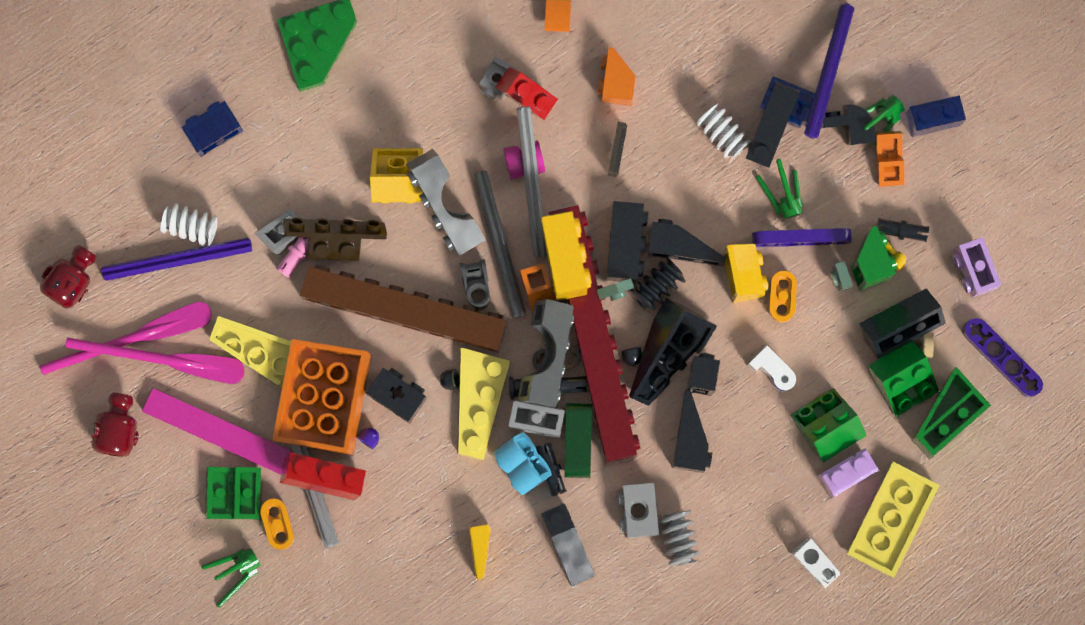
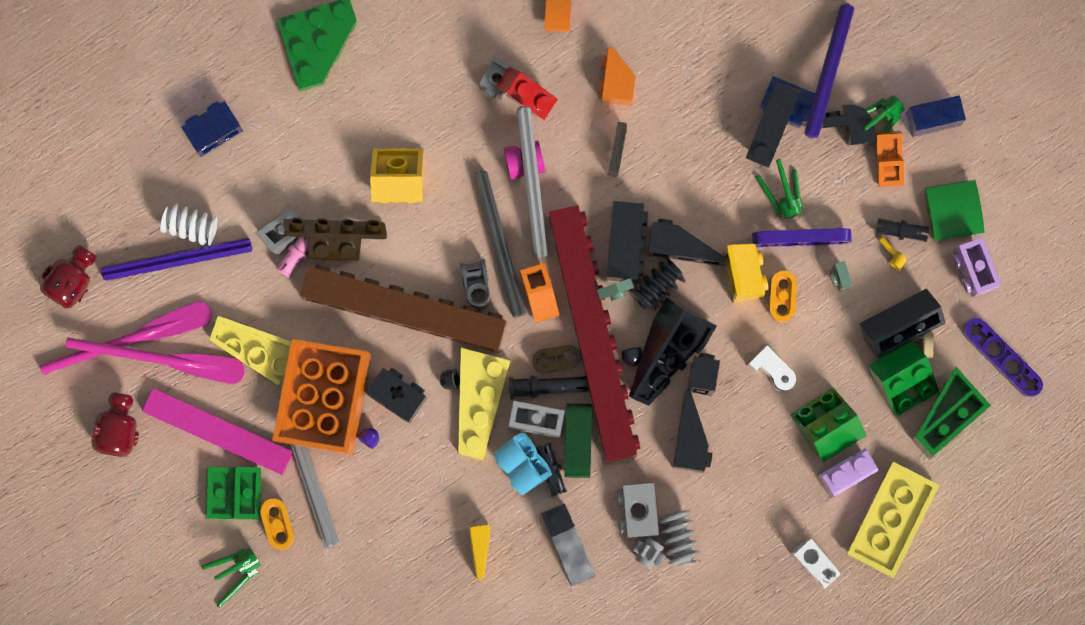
red brick [279,453,366,500] -> none
arch [406,149,486,256] -> none
dark grey arch [518,299,574,408] -> none
yellow brick [542,212,591,301] -> none
white piece [696,104,752,159] -> none
green slope [851,225,897,291] -> none
none -> light grey gear [633,538,666,569]
none -> green slope [925,179,985,241]

